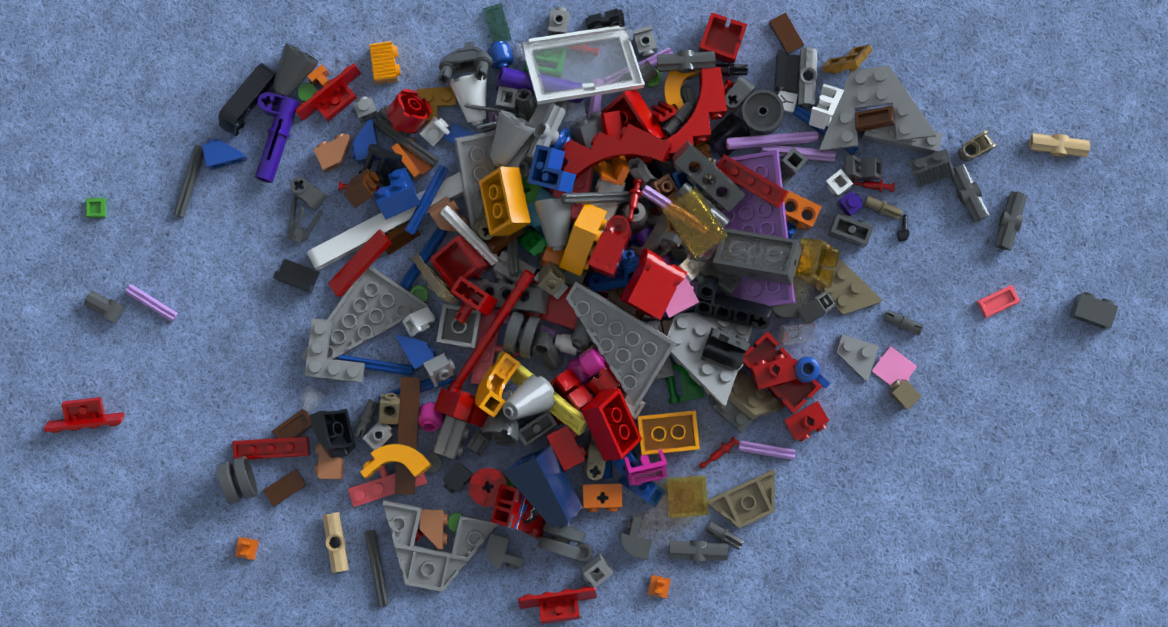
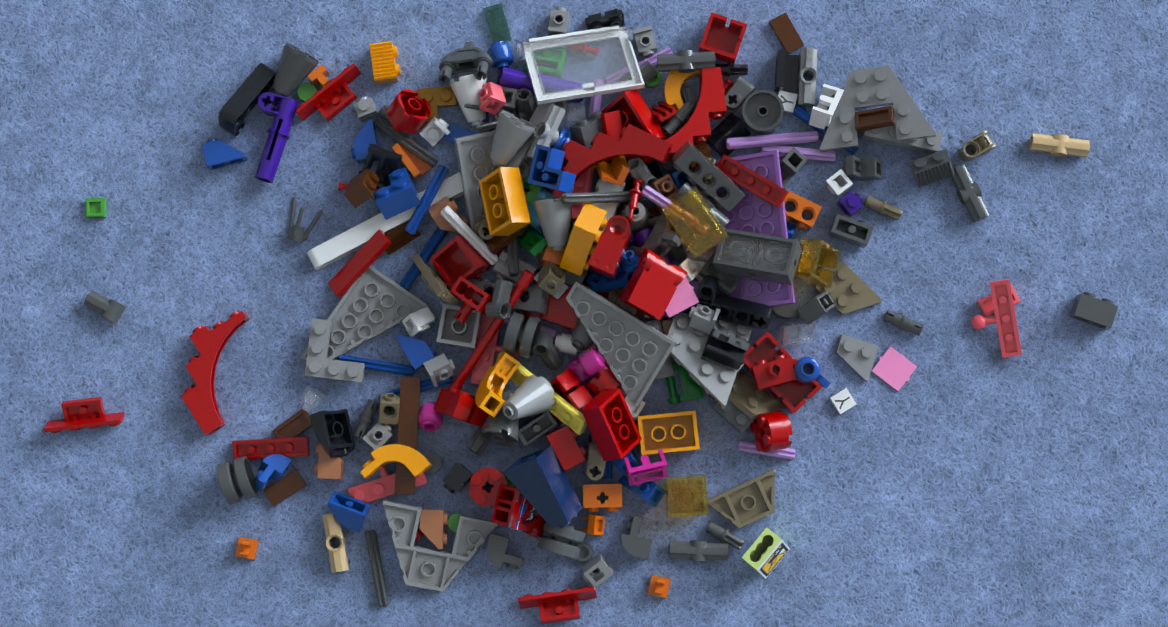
lavender axle [125,284,177,321] -> none
dark grey axle [173,145,204,218] -> none
black panel [273,259,320,293] -> none
dark grey piece [290,177,327,211] -> none
nougat slope [313,133,352,173] -> none
bright green tile [410,285,429,303] -> none
light grey brick [433,415,471,460] -> none
red piece [699,436,739,468] -> none
red brick [783,401,830,442] -> none
pearl gold plate [822,44,872,74] -> none
red piece [851,180,895,193] -> none
dark tan brick [888,379,922,410] -> none
black hand [897,214,910,242] -> none
dark grey piece [994,191,1027,251] -> none
none -> red arch [181,311,249,435]
none -> blue brick [254,454,292,492]
none -> blue slope [327,491,371,533]
none -> coral brick [478,82,506,115]
none -> dark grey piece [485,279,513,319]
none -> orange tile [582,515,605,535]
none -> light grey brick [688,303,720,335]
none -> yellowish green piece [742,527,790,579]
none -> red brick [750,410,792,452]
none -> white tile [829,388,856,415]
none -> coral plate [971,278,1022,358]

